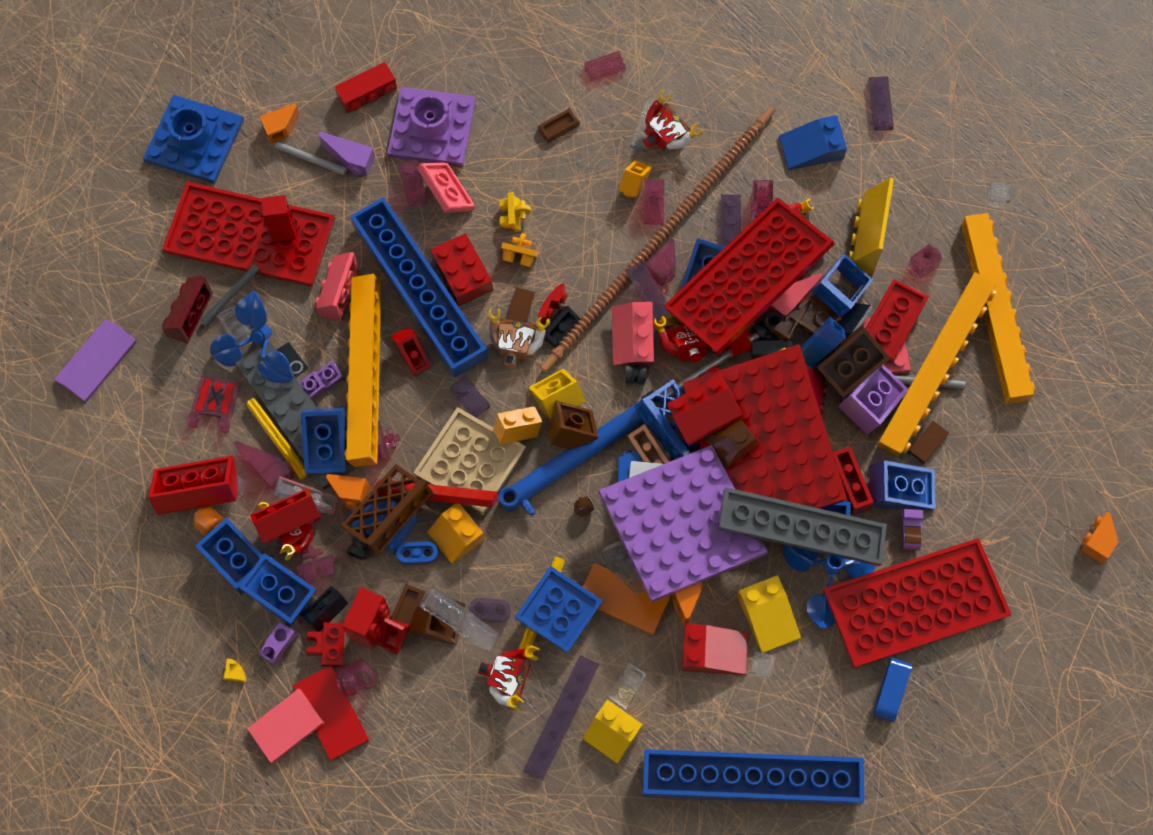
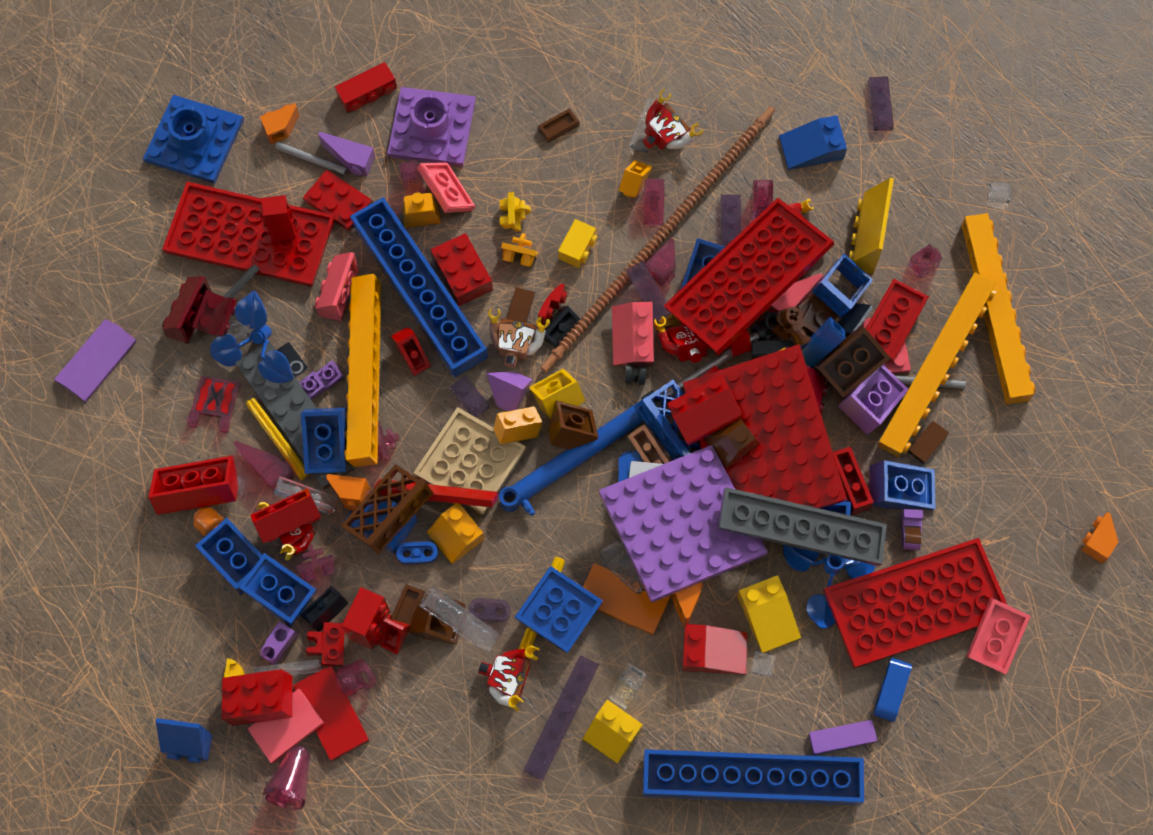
pearl dark grey wheel [346,533,369,560] -> none
reddish brown plate [574,496,595,517] -> none
clear pink tile [584,51,626,81] -> none
none -> blue slope [155,718,213,764]
none -> dark red bracket [190,290,237,337]
none -> red brick [221,669,293,726]
none -> clear tile [255,659,322,675]
none -> clear pink cone [262,746,310,810]
none -> red plate [303,170,373,231]
none -> light orange torso [402,193,441,228]
none -> medium lavender slope [487,371,532,412]
none -> yellow brick [558,219,598,268]
none -> reddish brown connector [776,307,811,346]
none -> medium lavender tile [808,720,877,755]
none -> coral plate [966,598,1031,675]

